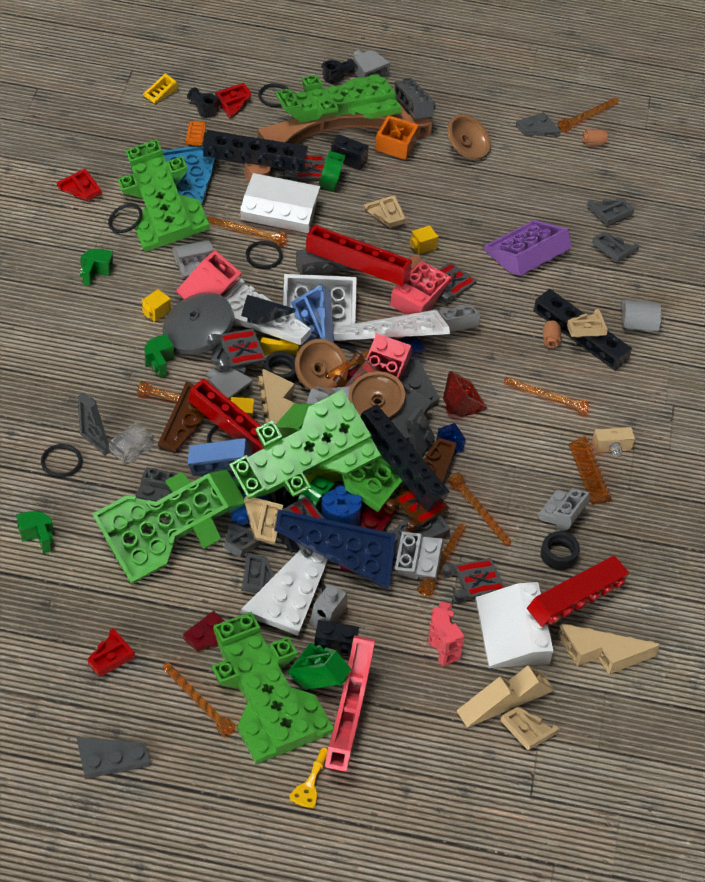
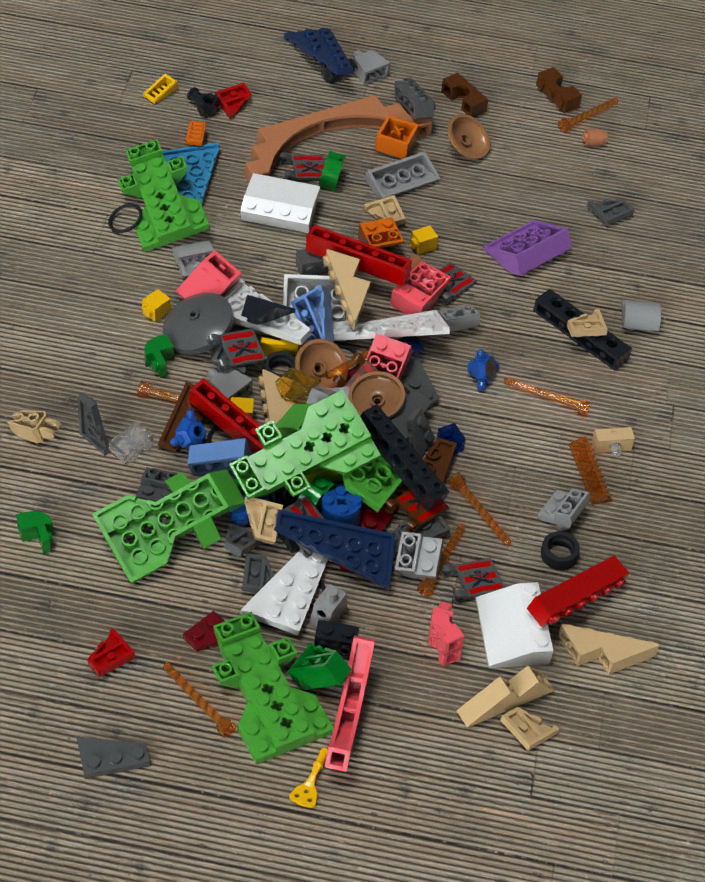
black tyre [41,444,82,477] -> none
red wing [56,168,102,201] -> none
green brick [80,249,114,286] -> none
black brick [203,130,308,172] -> none
clear orange piece [207,216,287,247] -> none
black tyre [246,241,283,269] -> none
black tyre [258,83,289,107] -> none
bright green piece [275,75,402,123] -> none
black brick [331,134,369,170] -> none
clear red slope [443,371,487,417] -> none
dark grey wing [516,112,561,137] -> none
nougat brick [543,321,561,348] -> none
dark grey wing [592,232,639,262] -> none
none -> tan hinge [7,410,62,444]
none -> blue rock [170,409,208,449]
none -> clear yellow slope [275,368,321,401]
none -> dark blue wing [284,28,353,75]
none -> tan slope [323,249,370,330]
none -> orange slope [358,217,404,248]
none -> light grey slope [364,151,441,199]
none -> reddish brown arch [441,72,488,117]
none -> blue rock [467,349,499,391]
none -> reddish brown arch [536,67,582,113]

